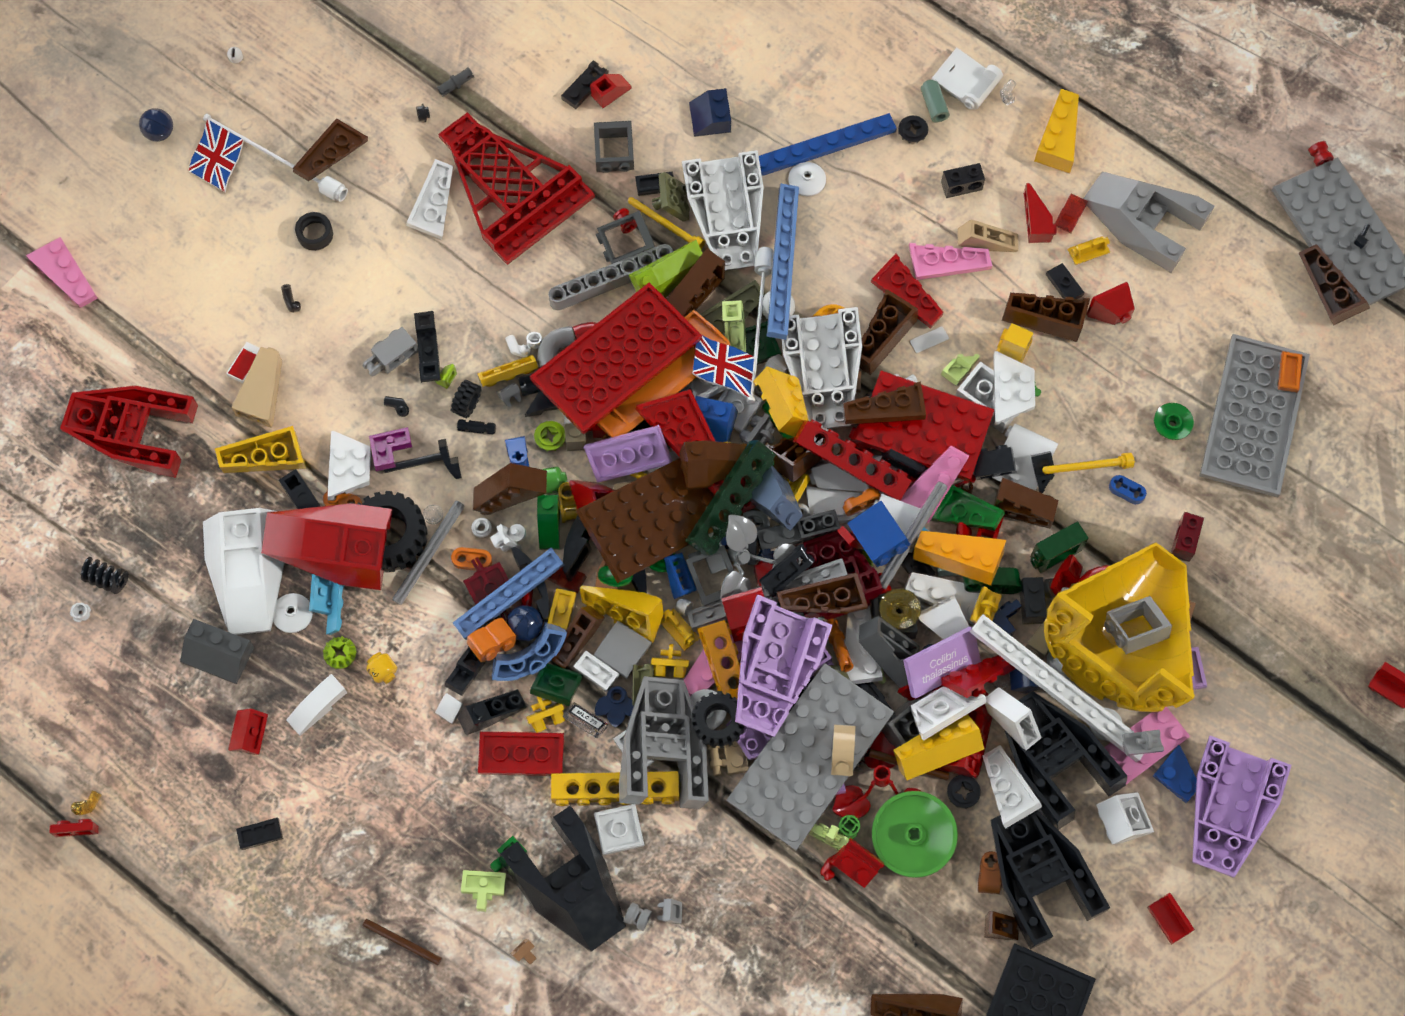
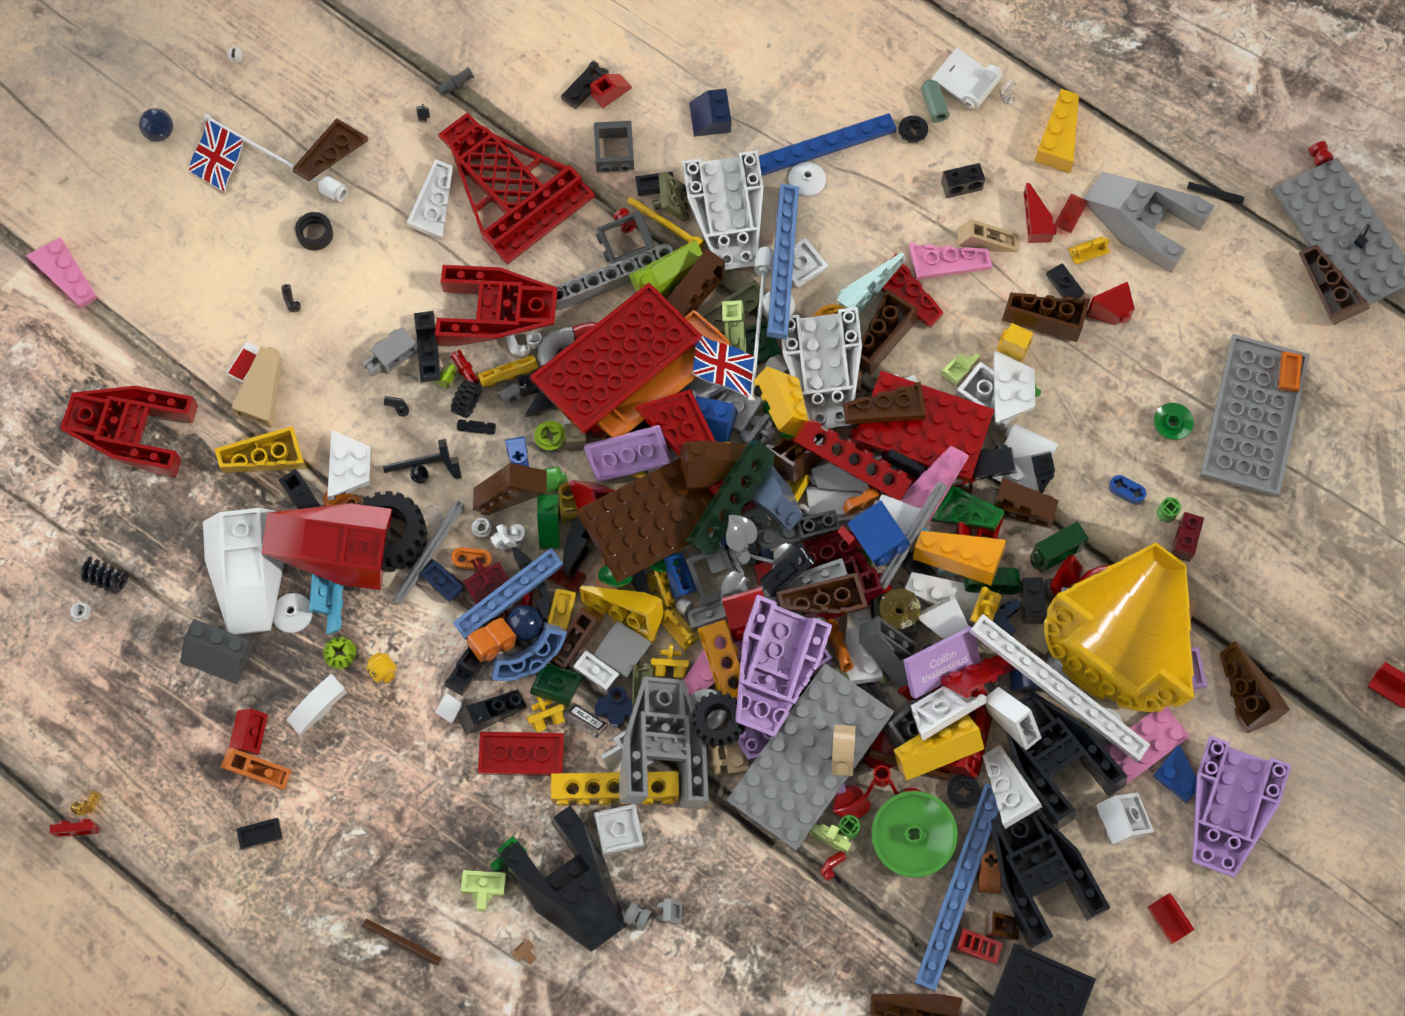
magenta plate [369,427,412,471] -> none
red plate [831,838,884,888] -> none
white sticker [910,326,949,353] -> none
yellow piece [1042,453,1135,474] -> none
light grey window [1104,596,1172,654] -> none
light grey hips [1122,730,1164,756] -> none
none -> orange slope [220,748,292,790]
none -> black plate [410,465,429,484]
none -> dark blue plate [420,560,464,603]
none -> red wedge [435,265,558,346]
none -> red pin [450,350,480,385]
none -> white slope [601,746,623,773]
none -> yellow hinge [646,570,676,612]
none -> white plate [792,238,828,289]
none -> light aqua wedge [836,252,906,315]
none -> medium blue plate [914,783,999,992]
none -> red slope [956,928,1003,965]
none -> bright green wheel [1157,497,1181,523]
none -> black bar [1187,182,1245,204]
none -> reddish brown wedge [1220,641,1290,733]

